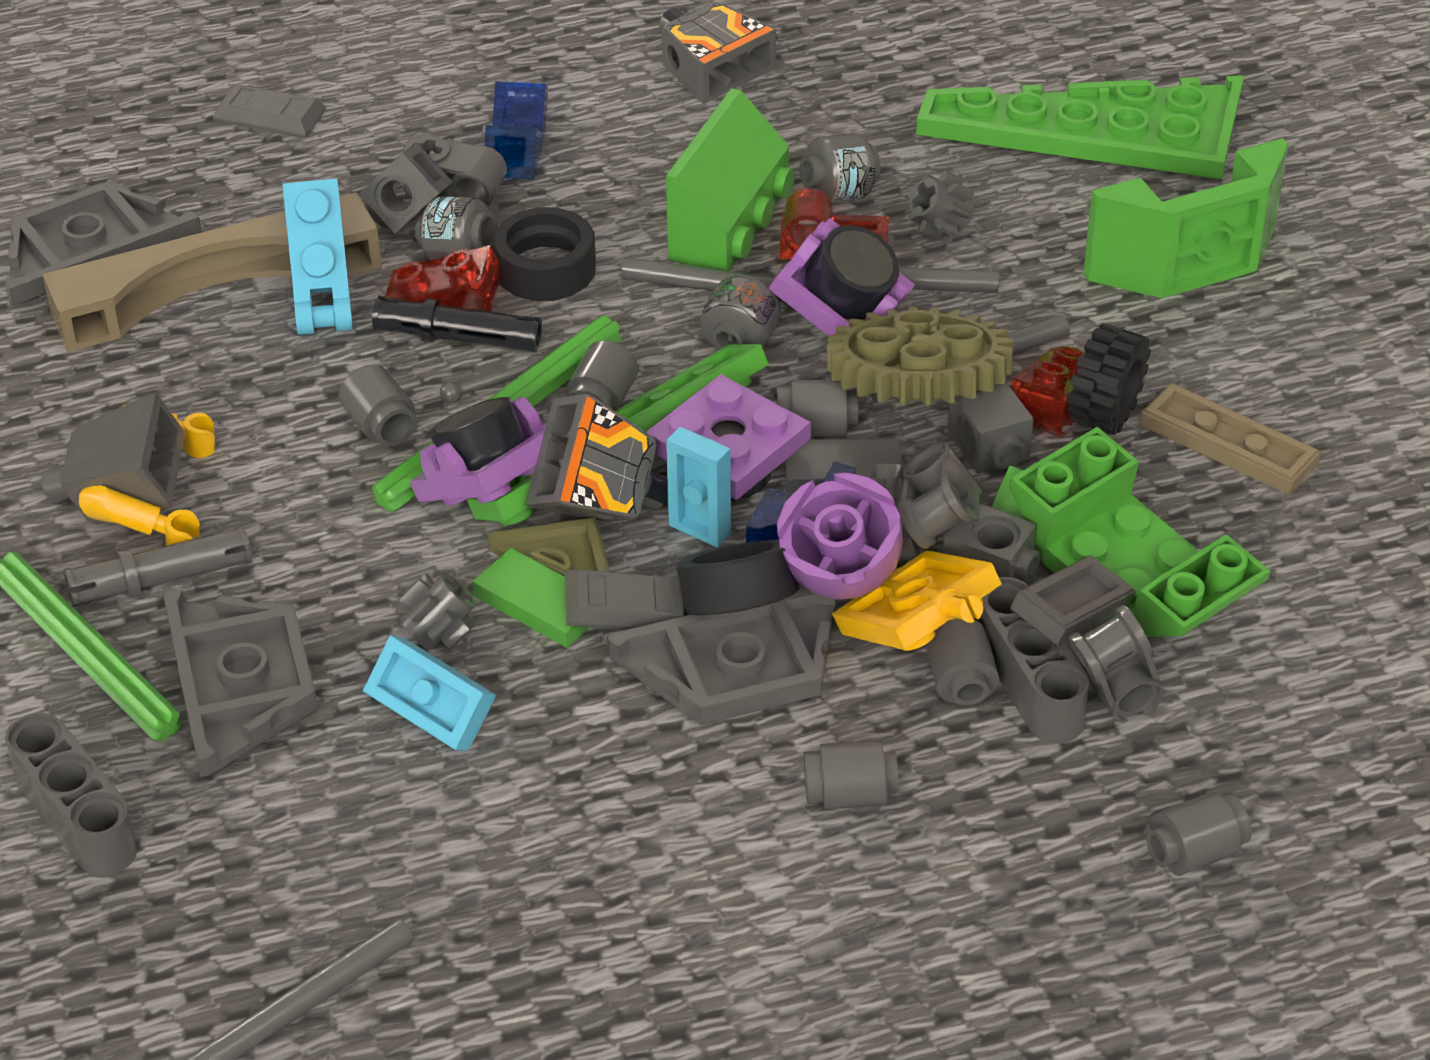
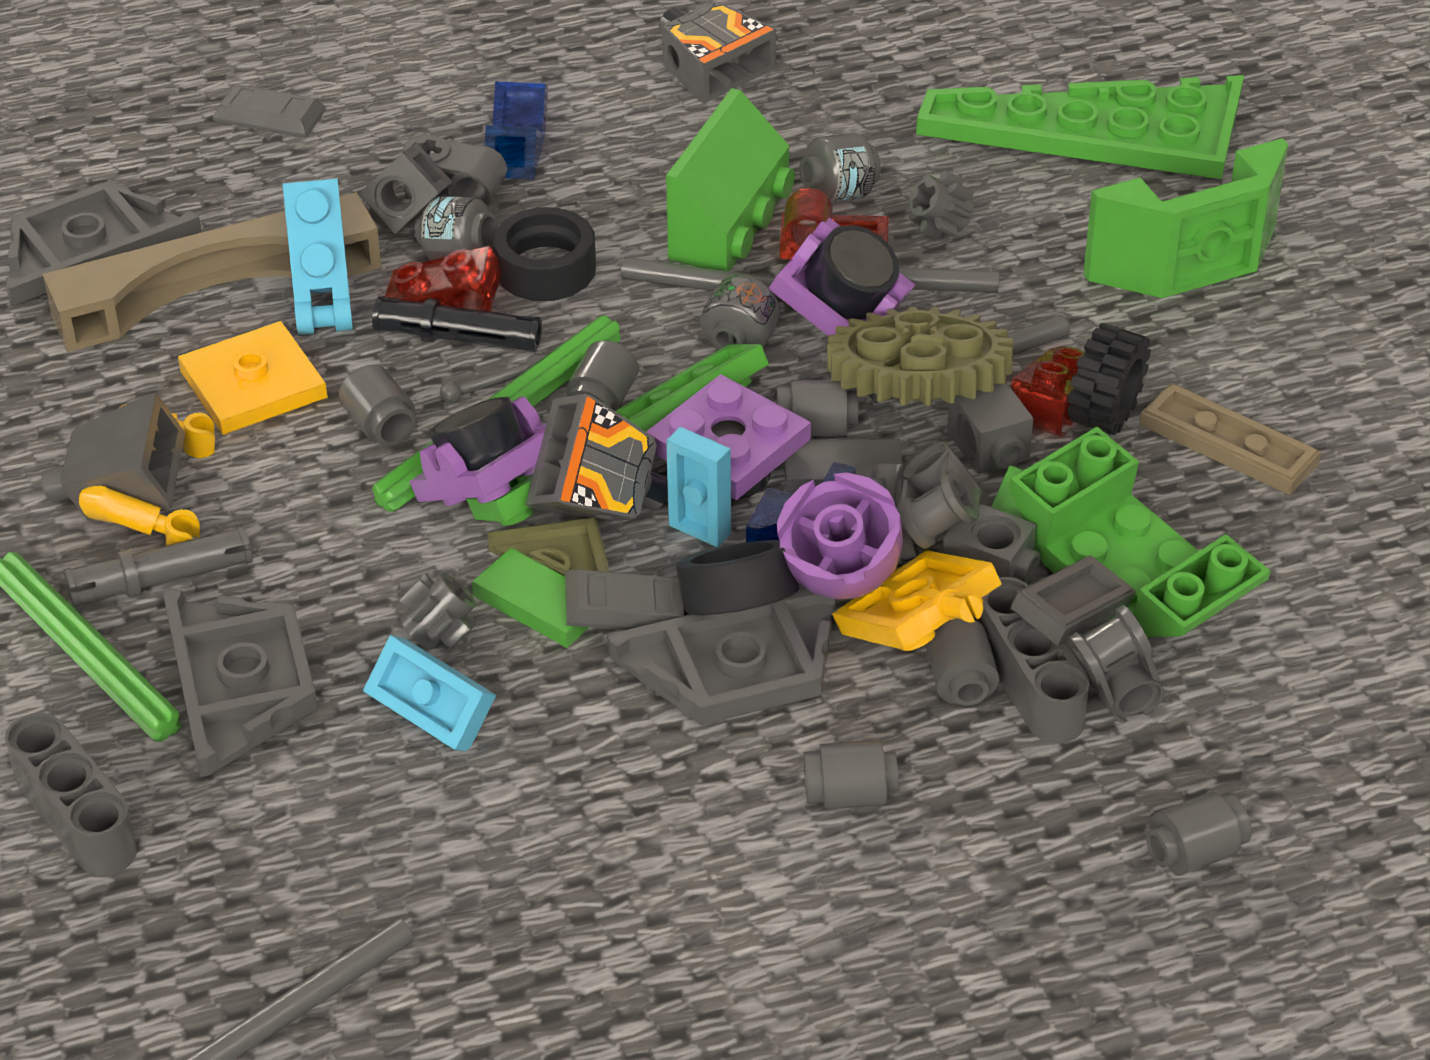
none -> yellow plate [178,321,328,435]

